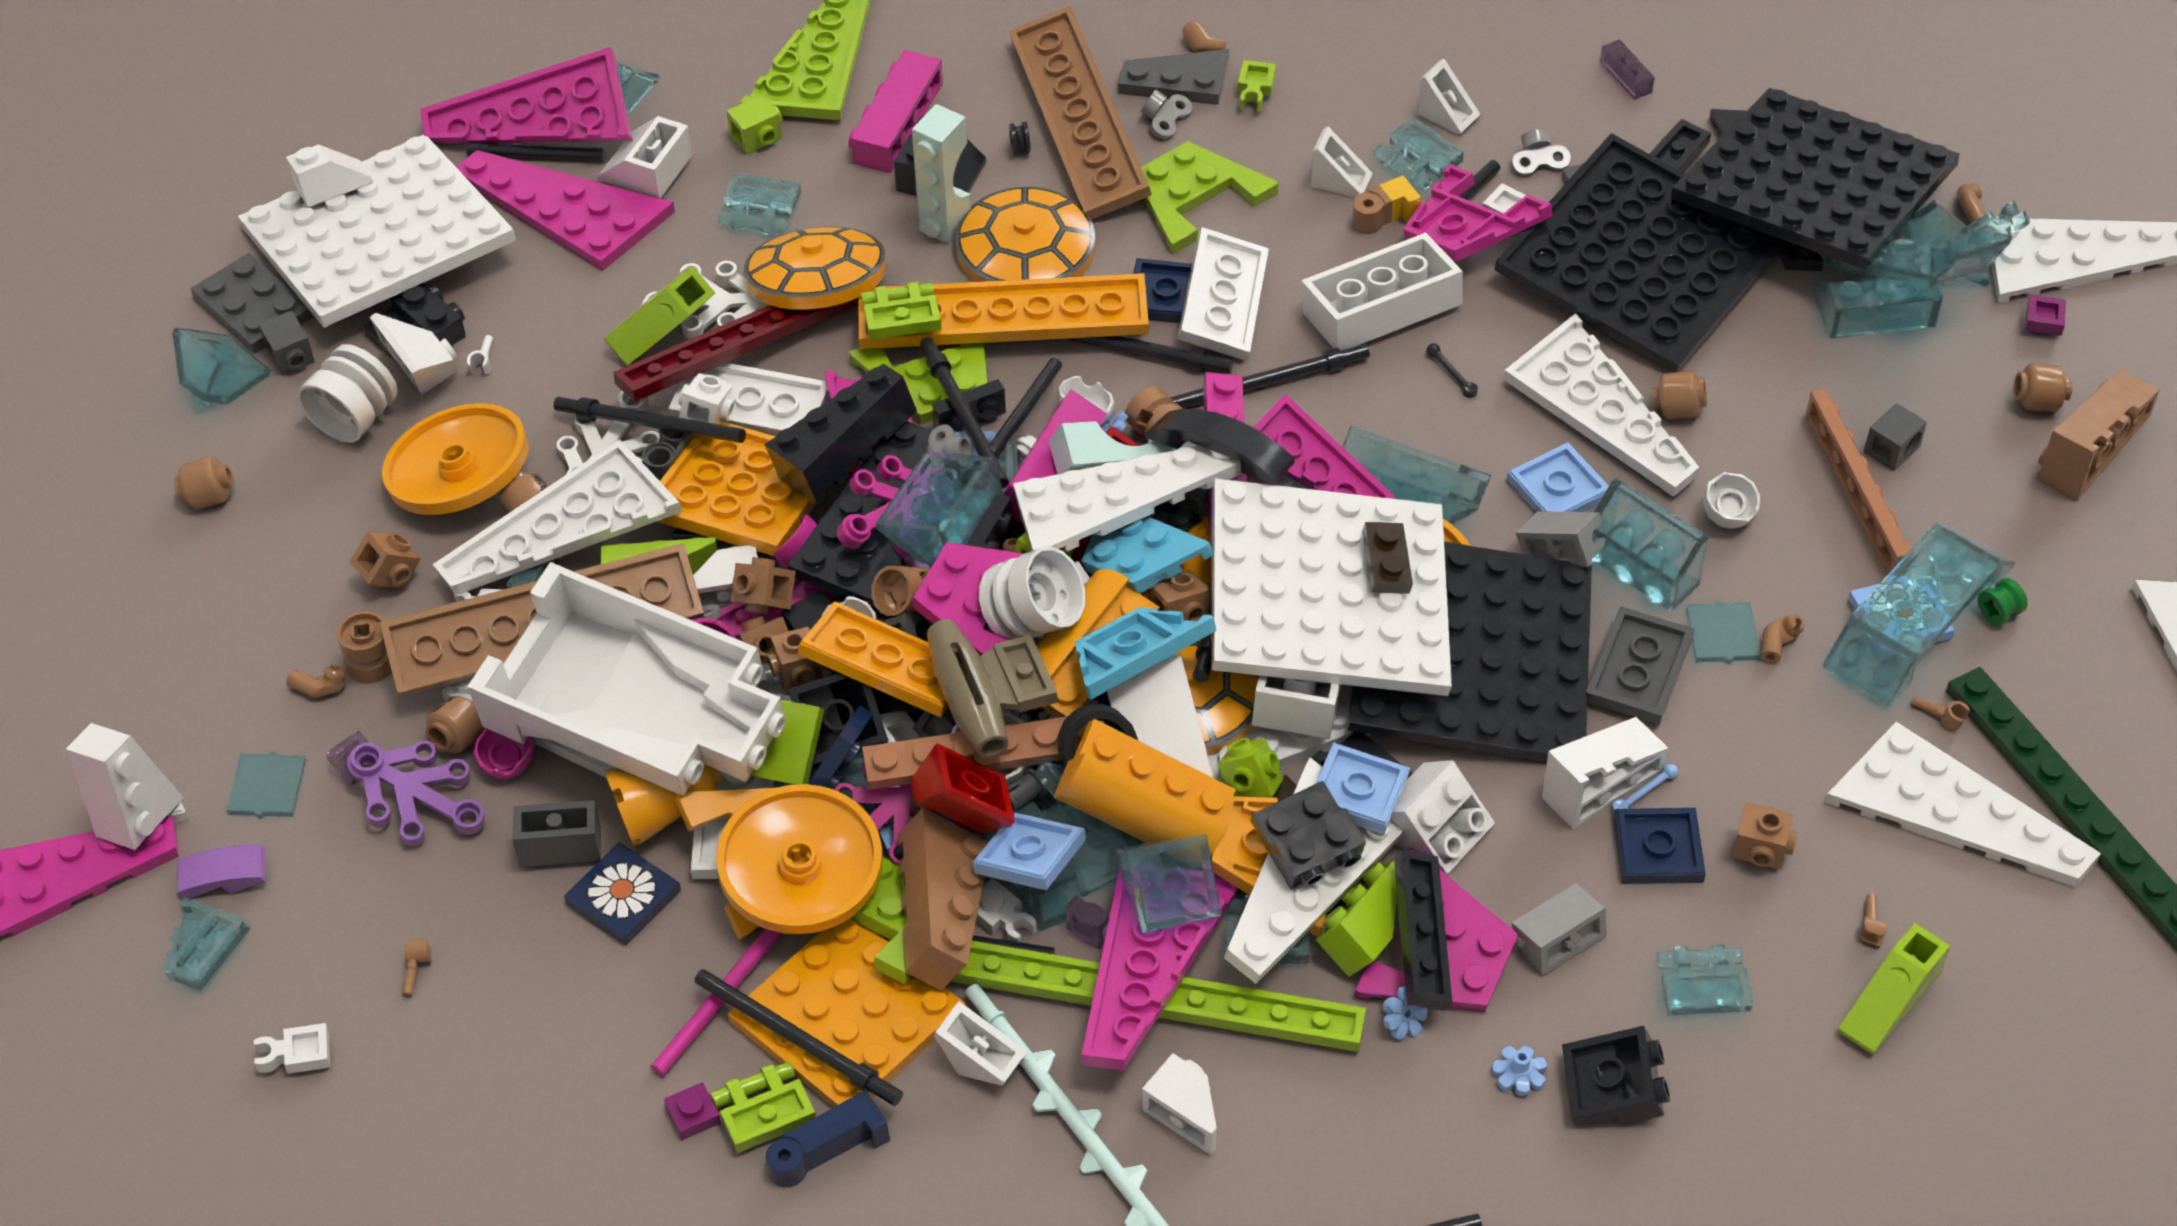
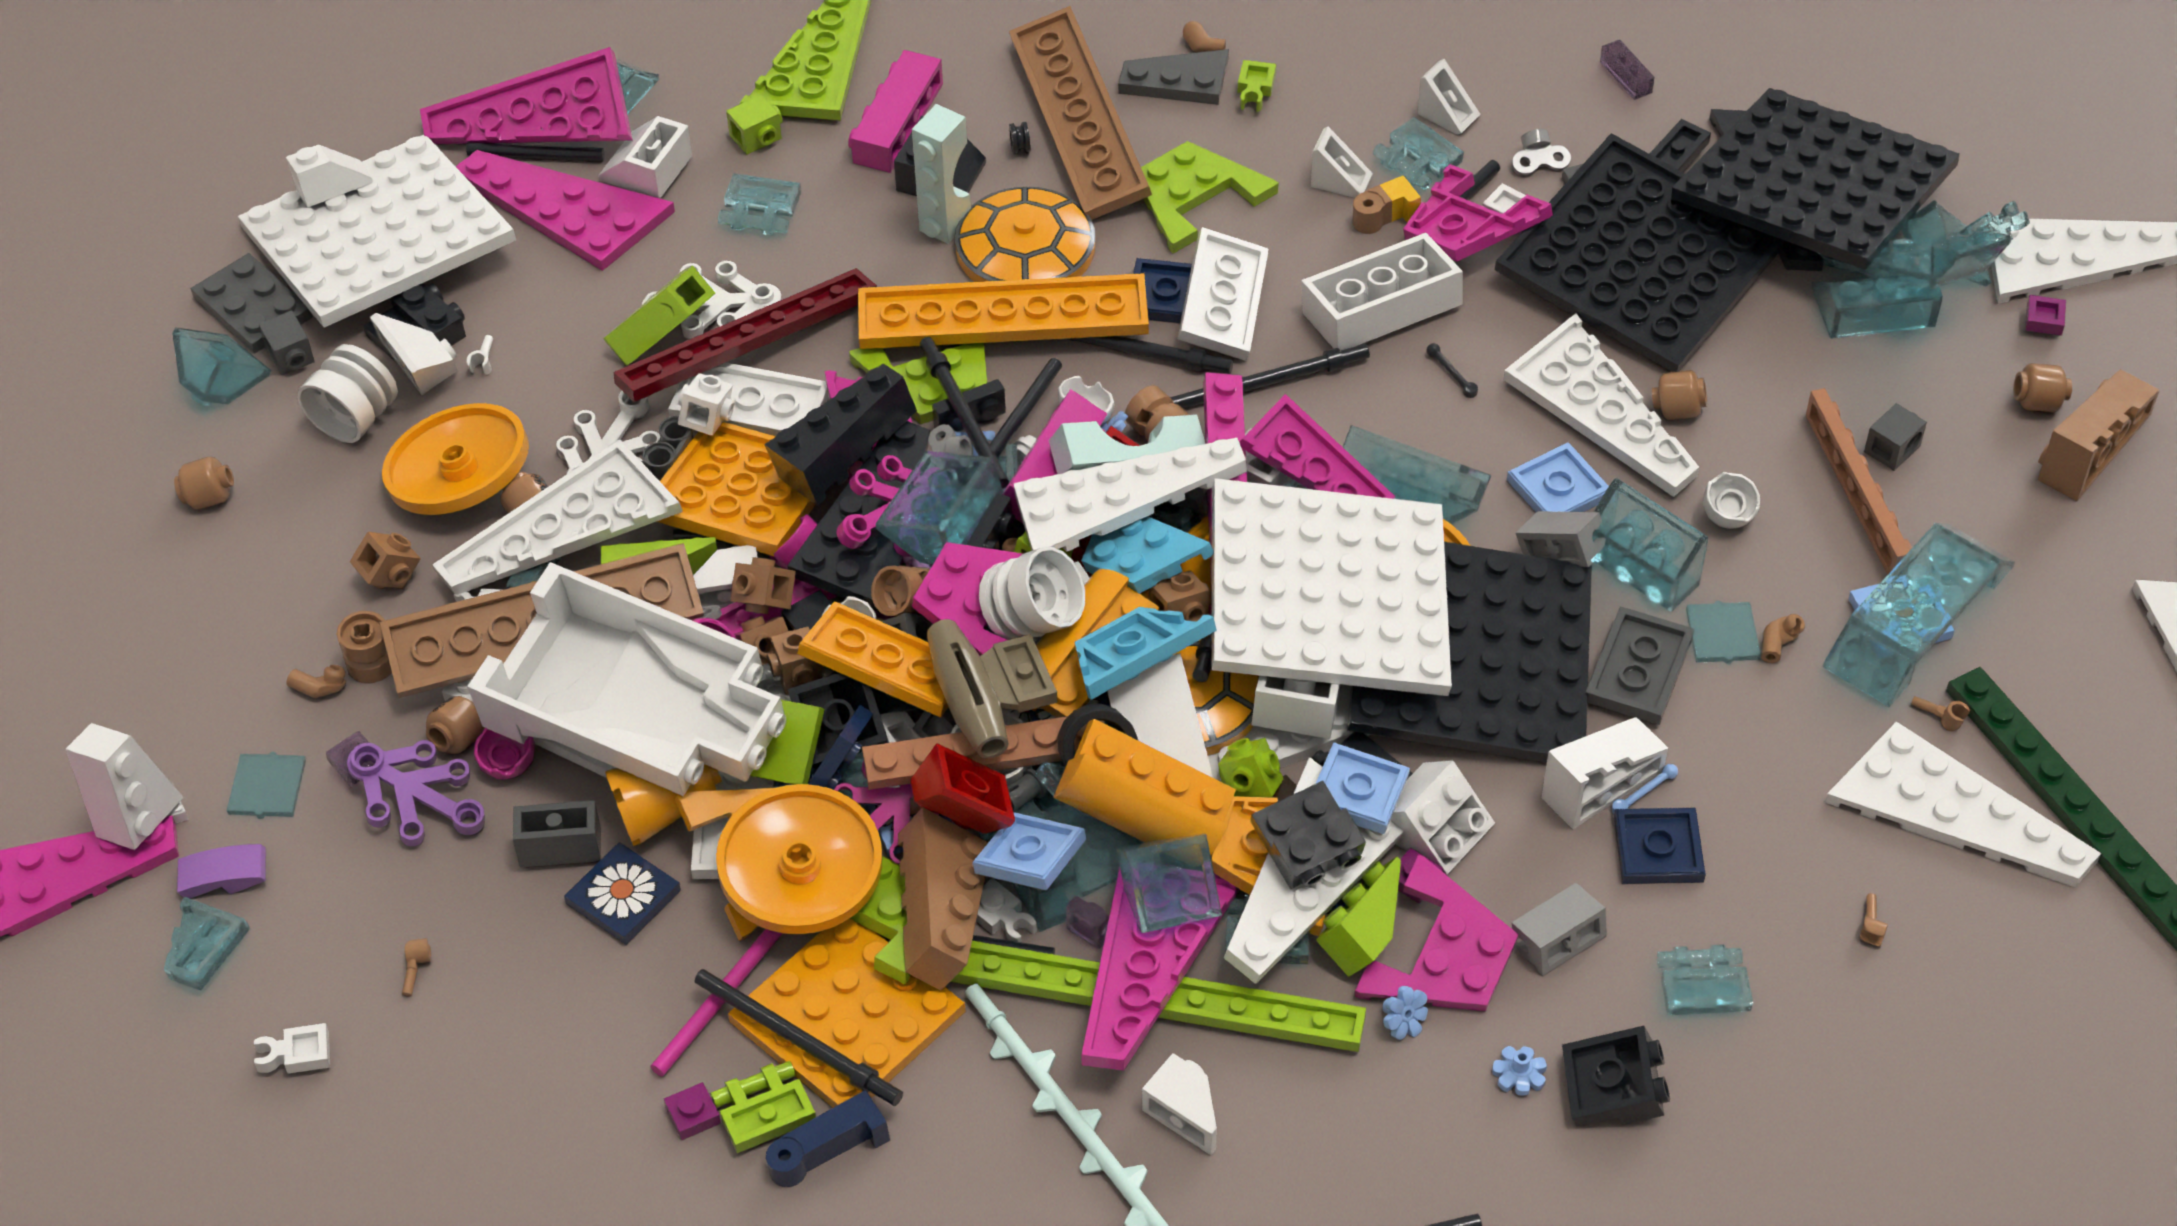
black bar [553,397,746,443] -> none
light orange dish [744,226,887,310] -> none
lime plate [861,281,942,340] -> none
white slope [934,1001,1027,1086] -> none
light grey piece [1141,90,1192,140] -> none
black slope [1146,409,1294,484] -> none
dark brown plate [1362,522,1413,594] -> none
black plate [1394,850,1453,1011] -> none
medium nougat brick [1732,802,1798,869] -> none
lime slope [1837,923,1951,1055] -> none
medium nougat arm [1956,183,1988,227] -> none
green wheel [1977,578,2028,626] -> none

